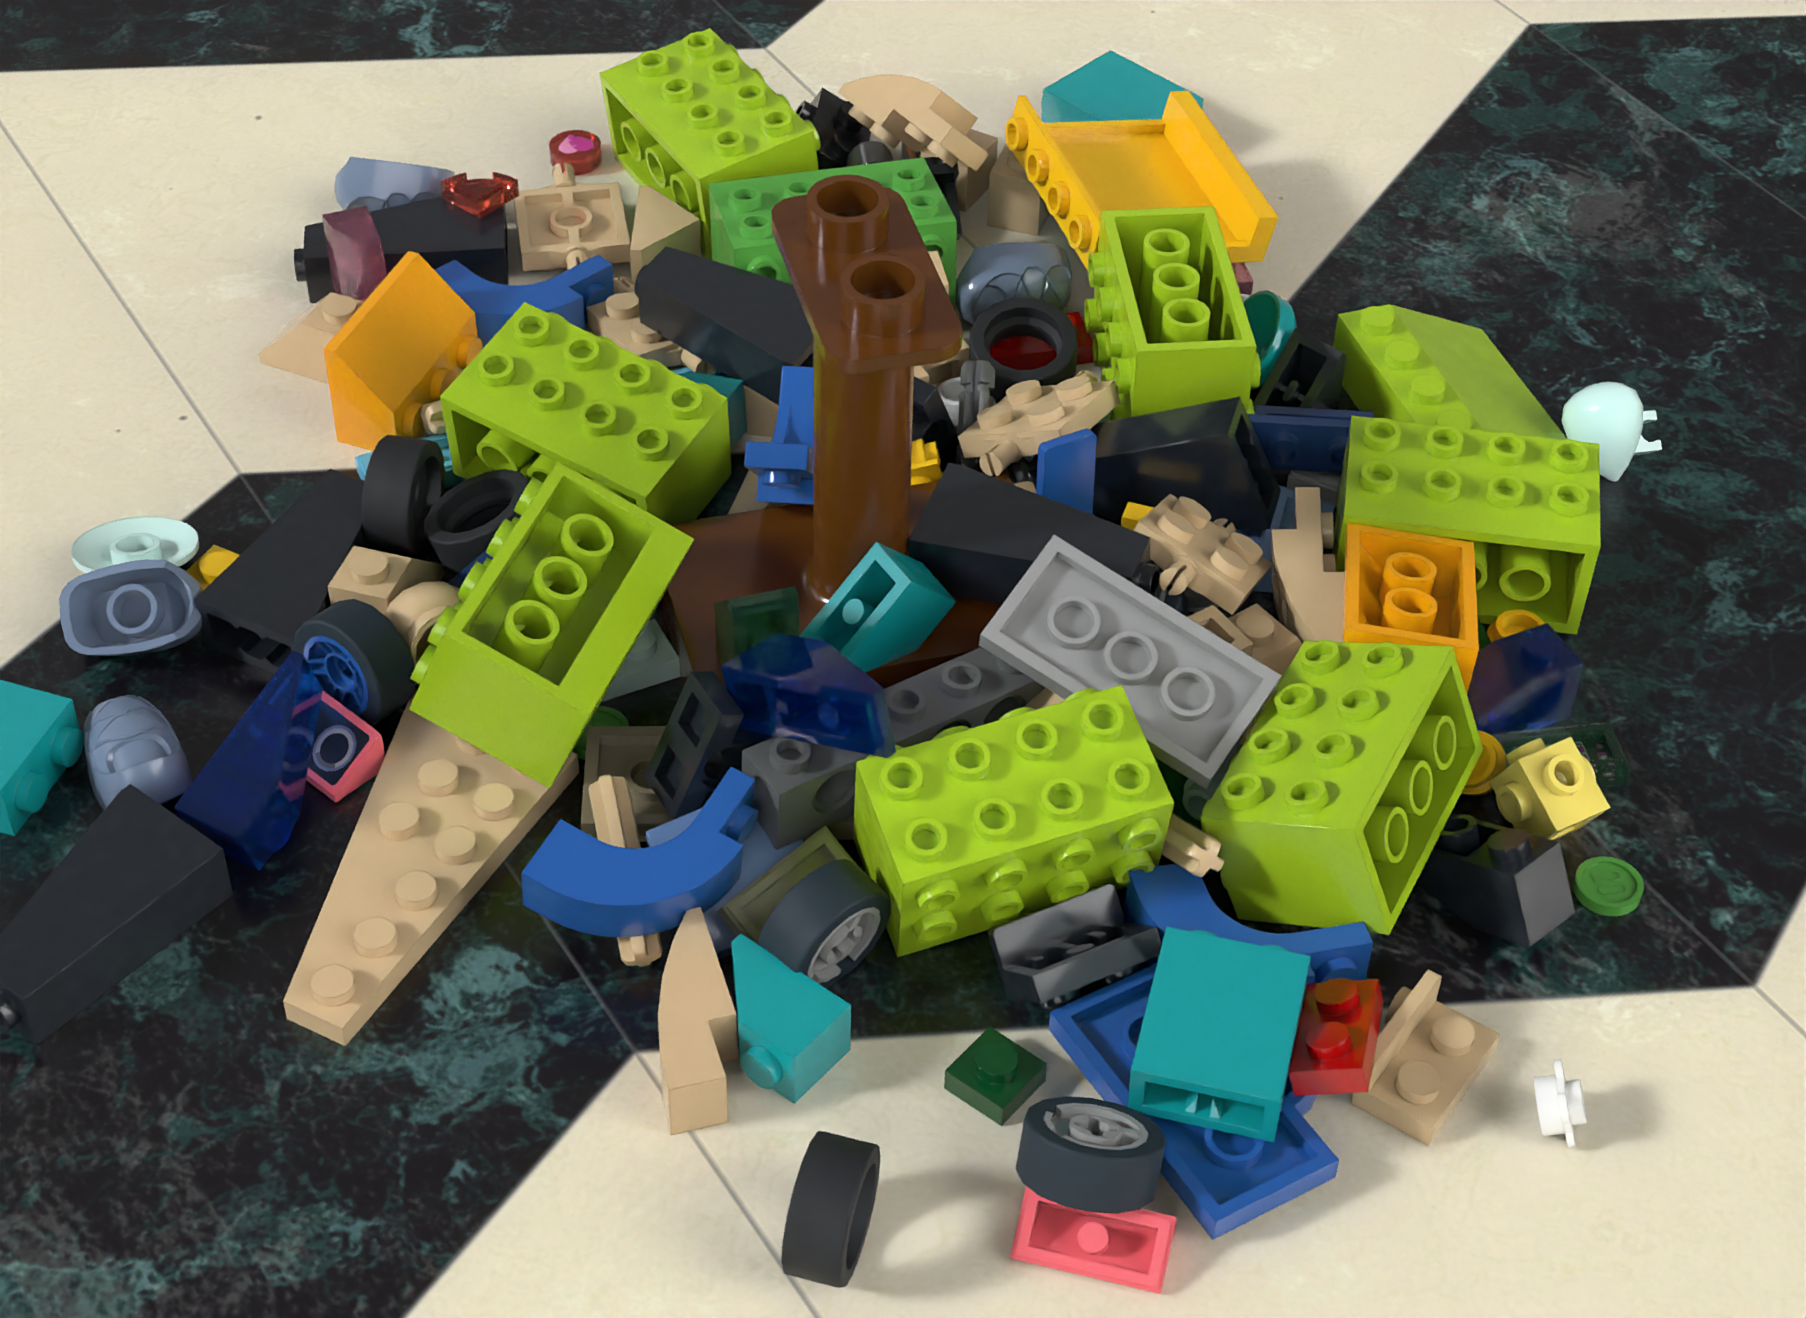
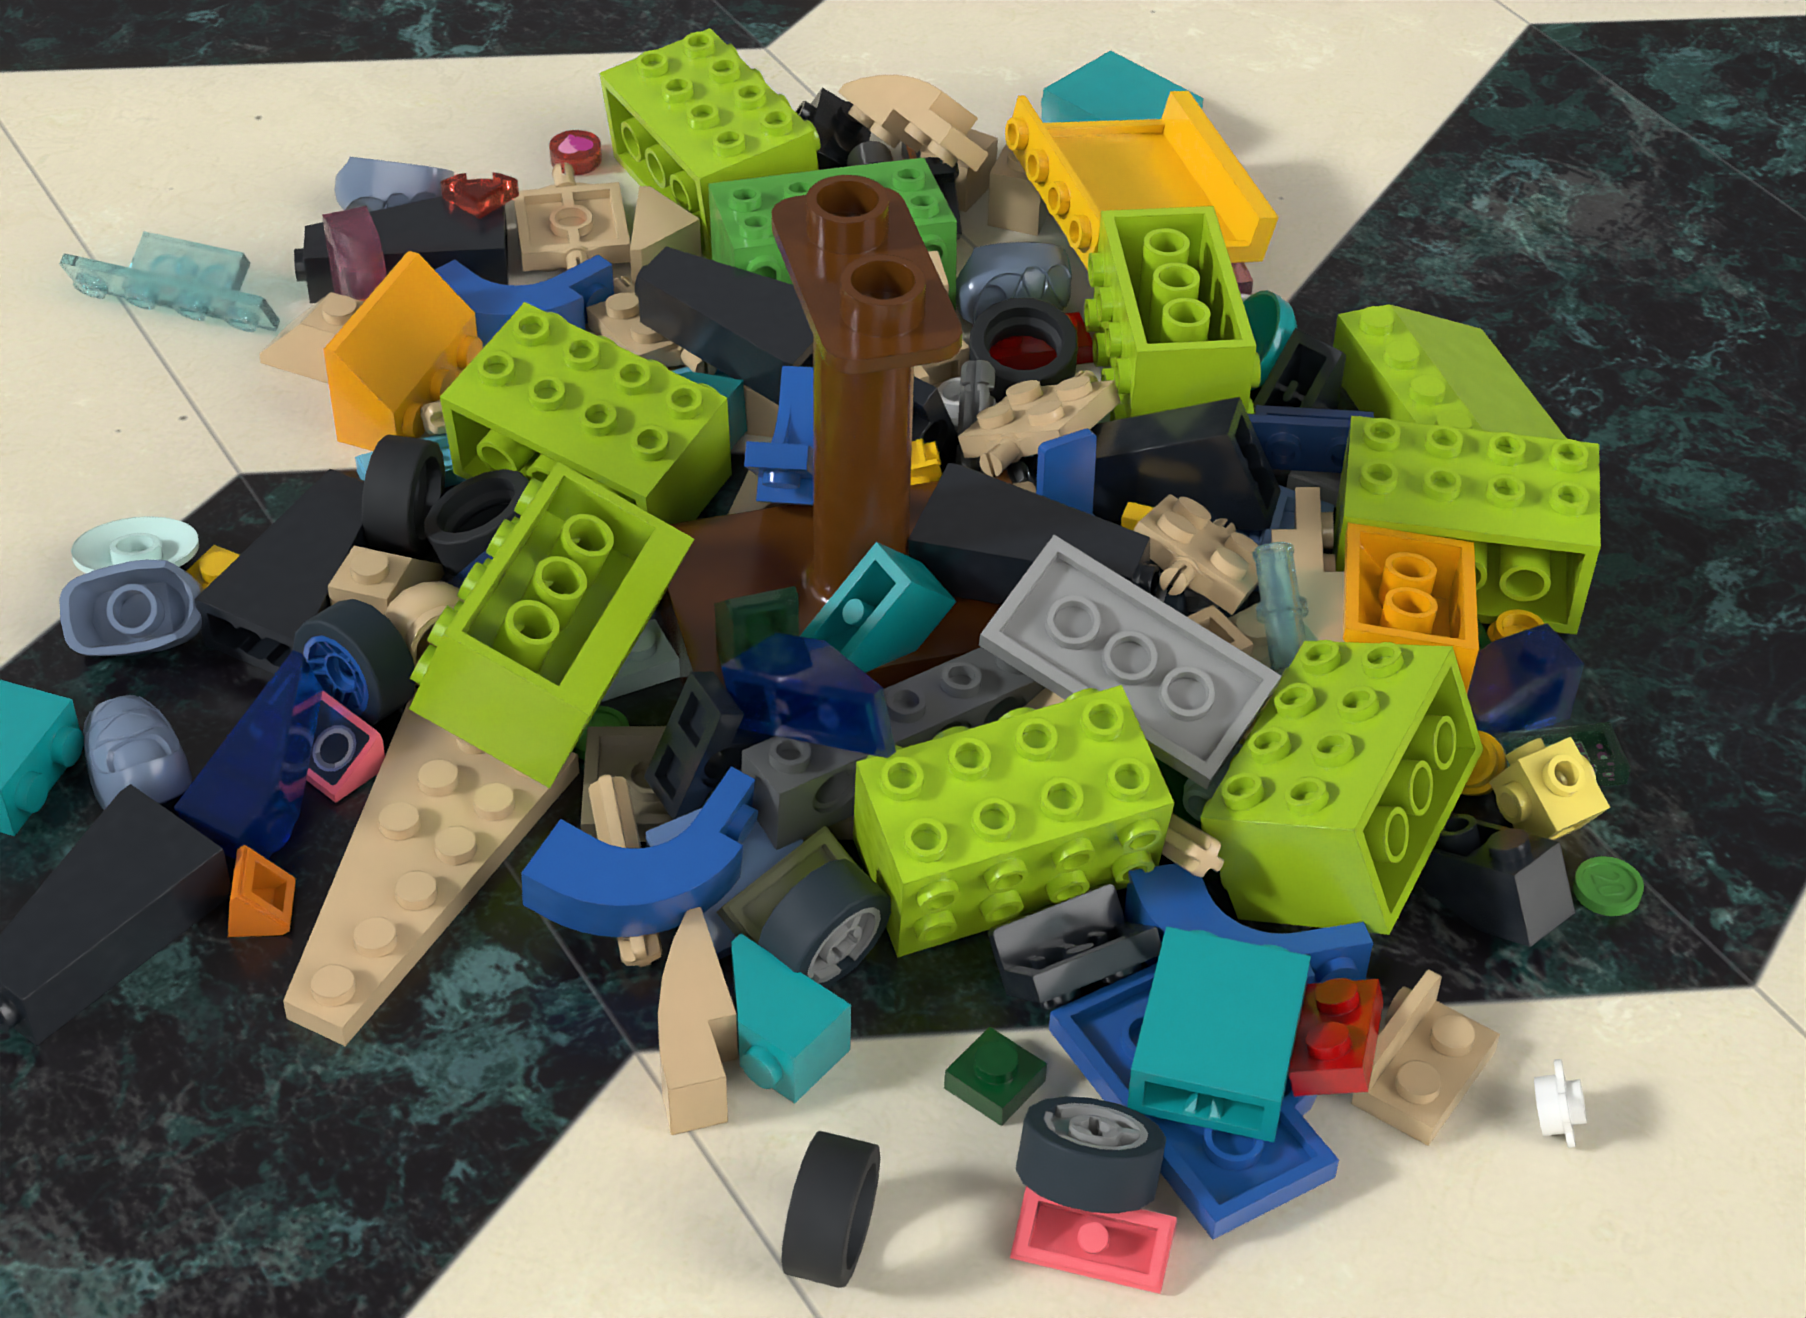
light aqua piece [1561,382,1662,482] -> none
none -> clear light blue bracket [59,231,280,332]
none -> orange slope [228,845,296,937]
none -> clear light blue pin [1252,542,1309,676]

